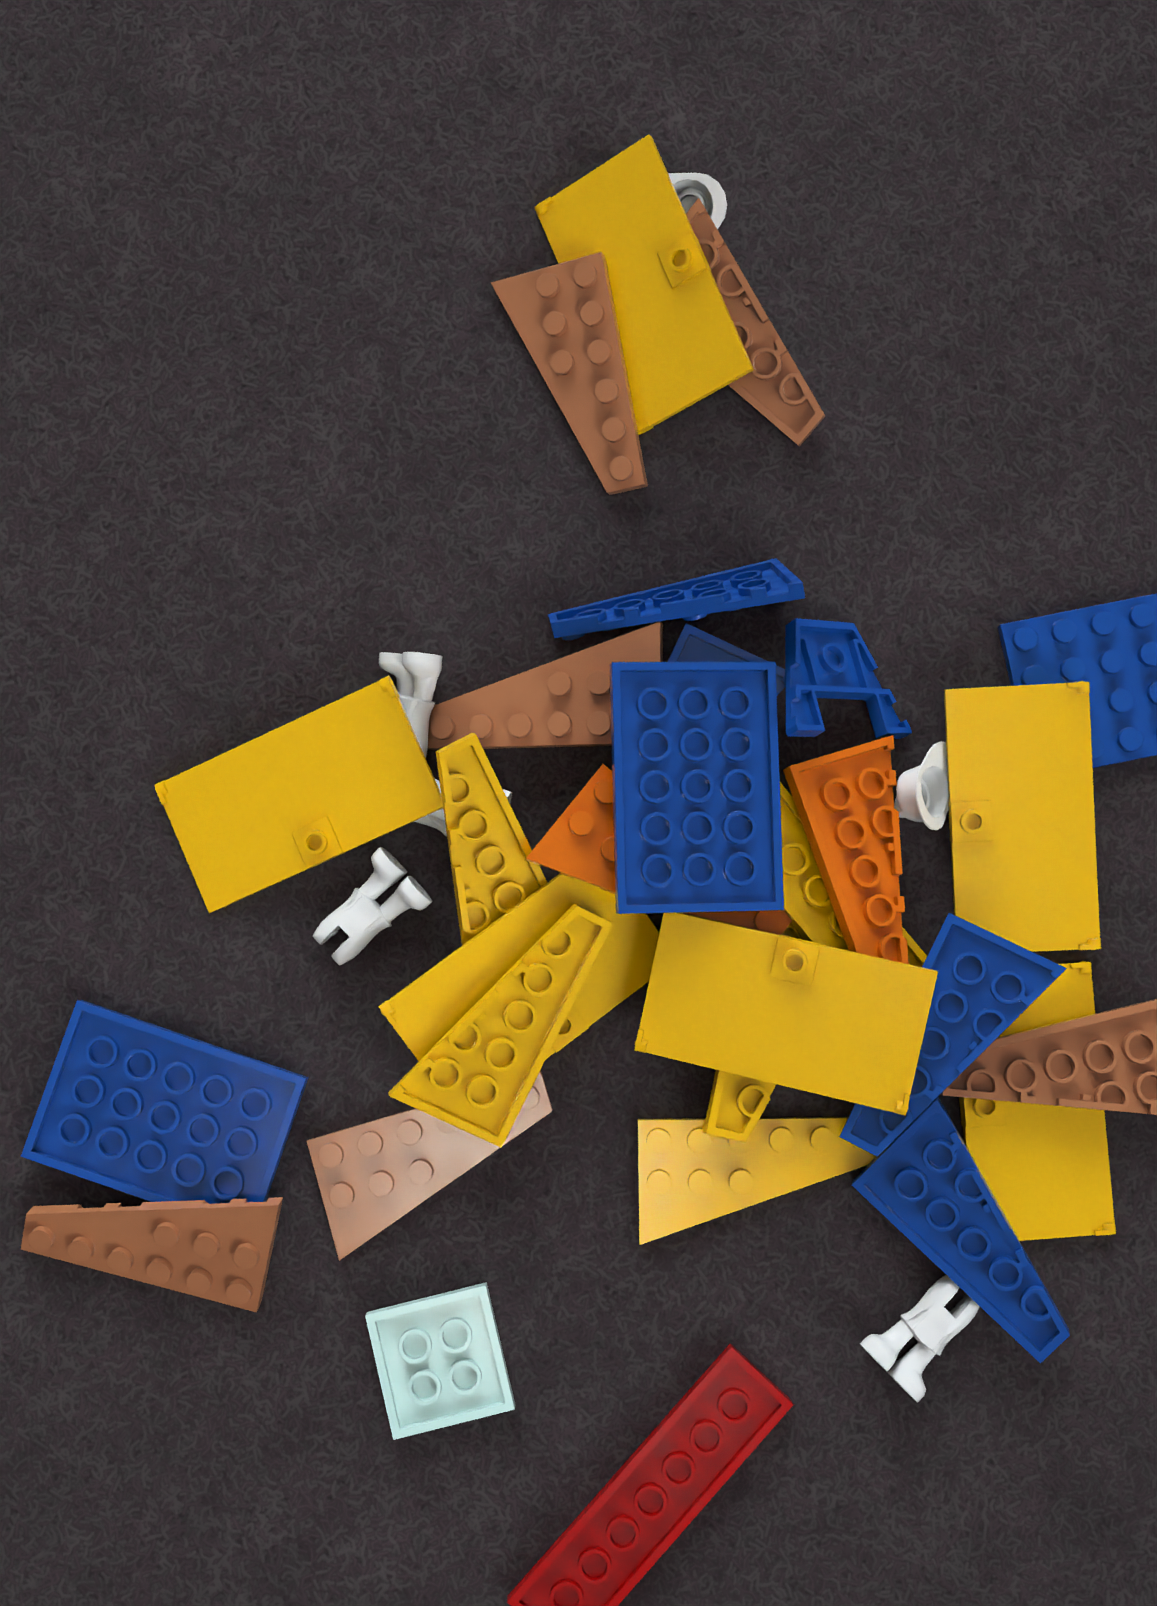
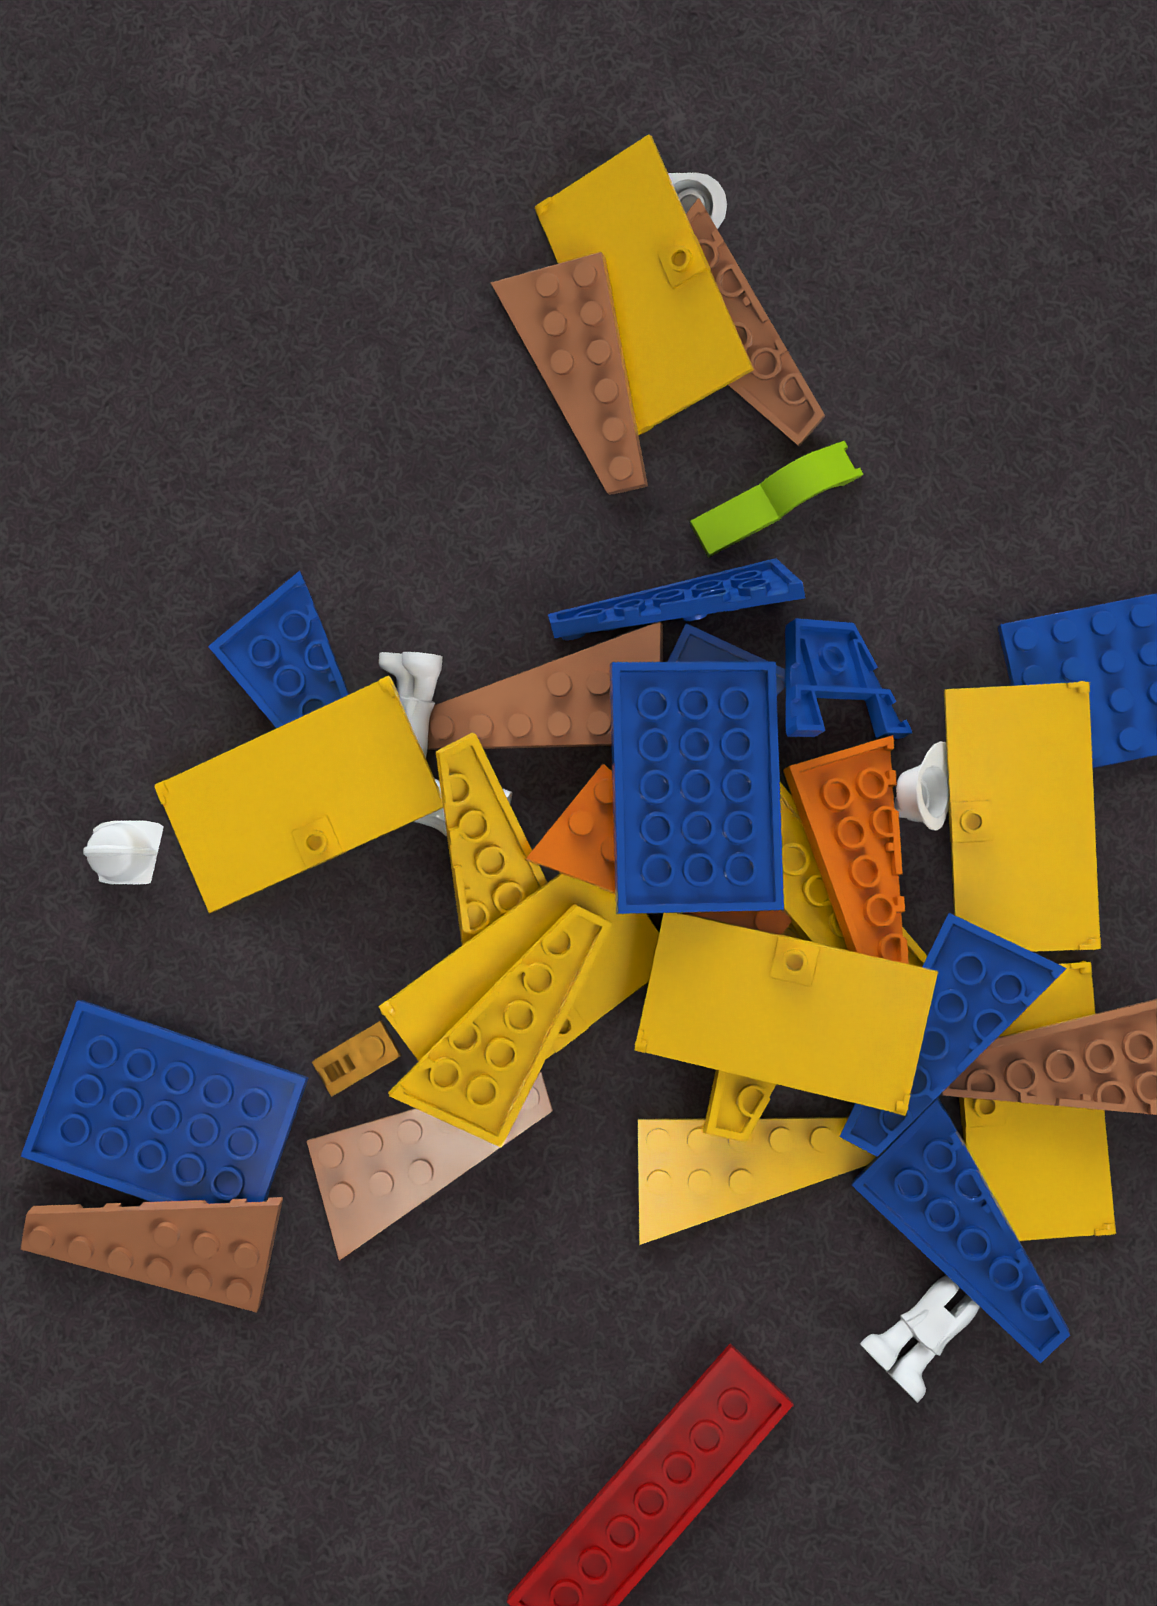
white piece [313,847,432,965] -> none
light aqua plate [365,1282,515,1440] -> none
none -> white piece [83,821,164,884]
none -> blue wing [208,571,349,728]
none -> pearl gold plate [312,1020,402,1097]
none -> lime piece [690,441,863,558]

